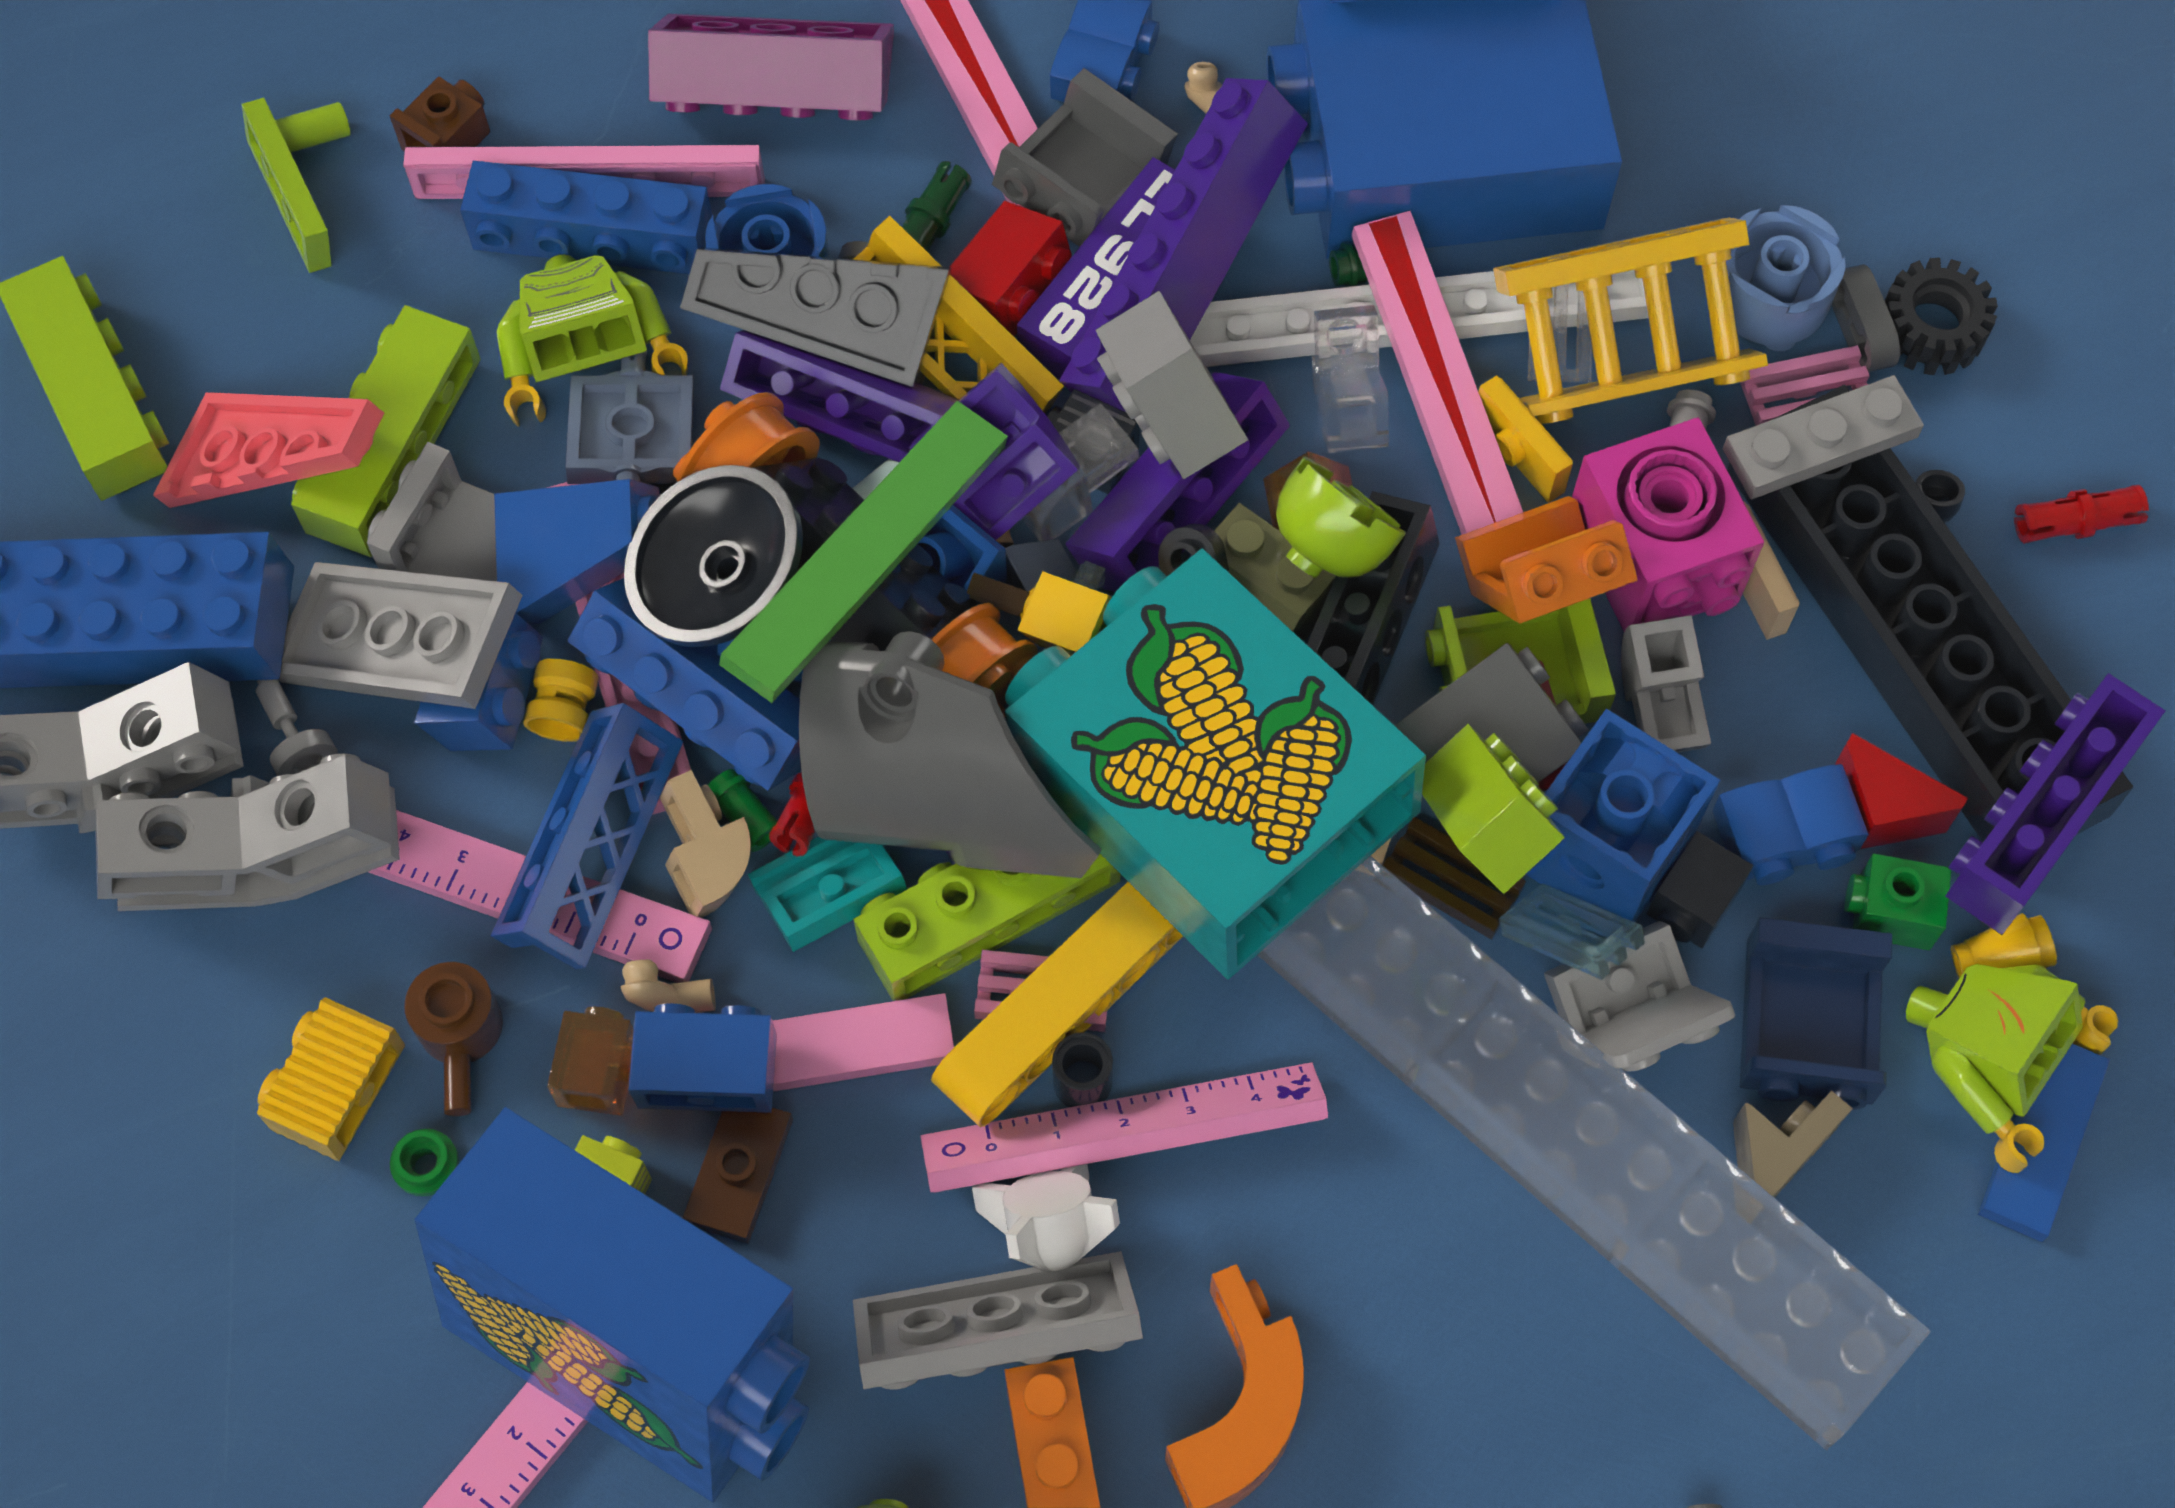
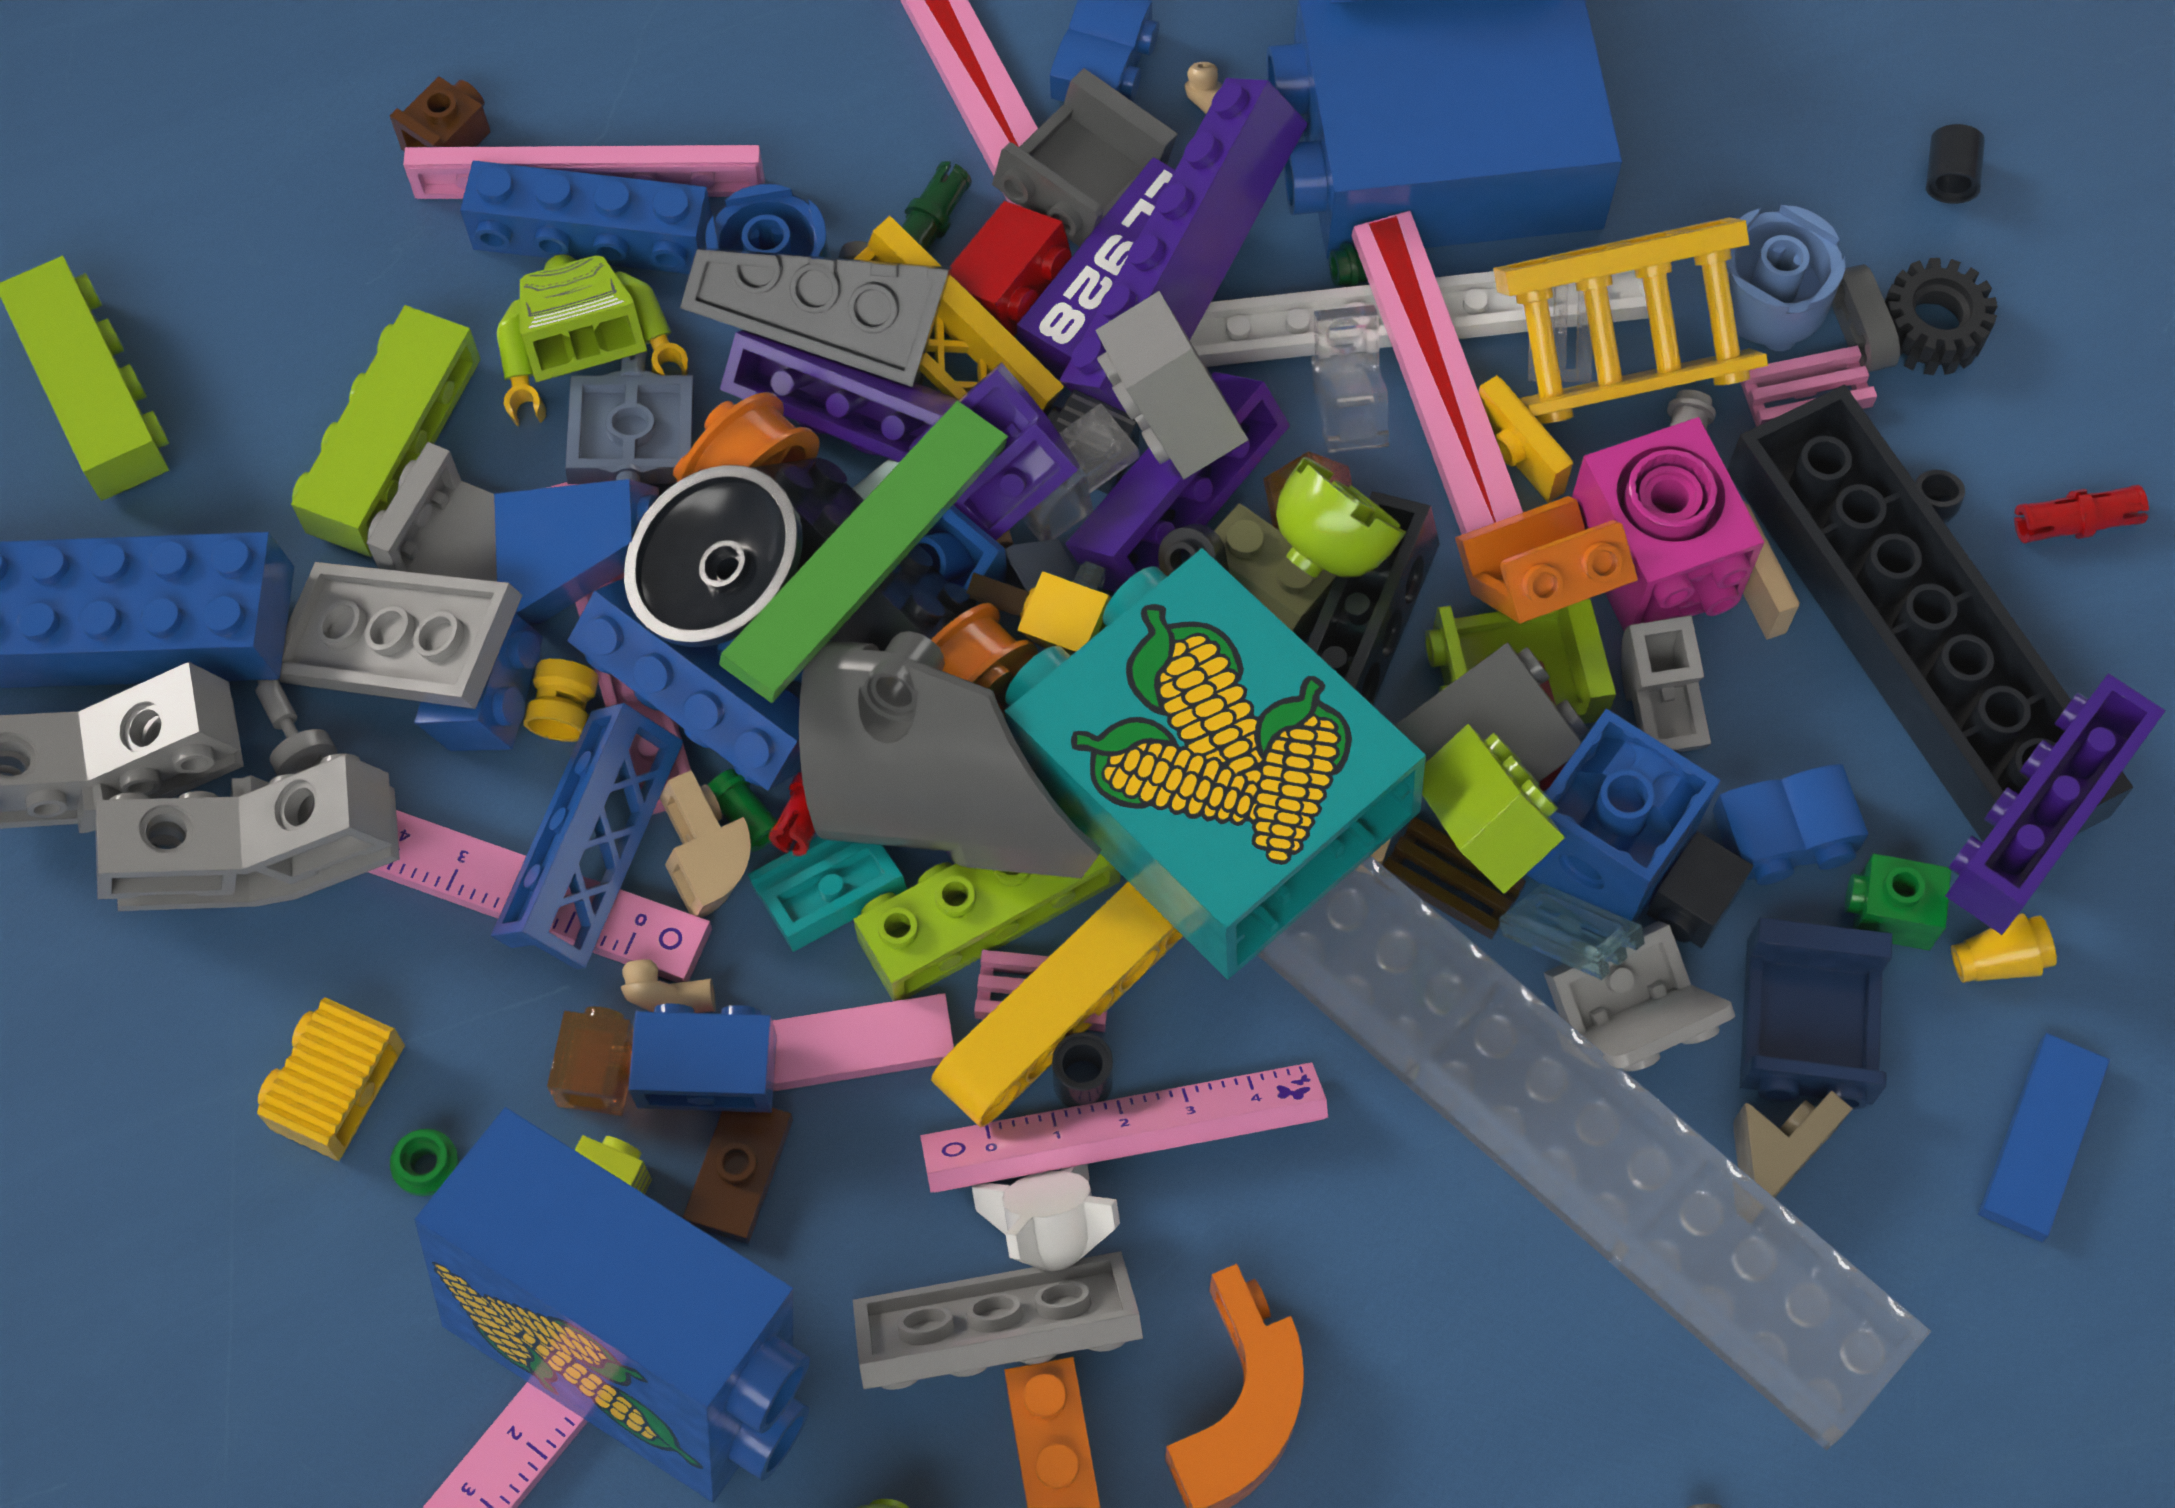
coral wing [153,392,384,508] -> none
lime piece [242,98,350,273] -> none
reddish brown piece [404,962,503,1116] -> none
slope [648,14,894,120] -> none
light grey plate [1722,375,1924,500] -> none
red slope [1835,733,1968,849] -> none
lime torso [1906,964,2118,1173] -> none
none -> black beam [1926,124,1985,204]

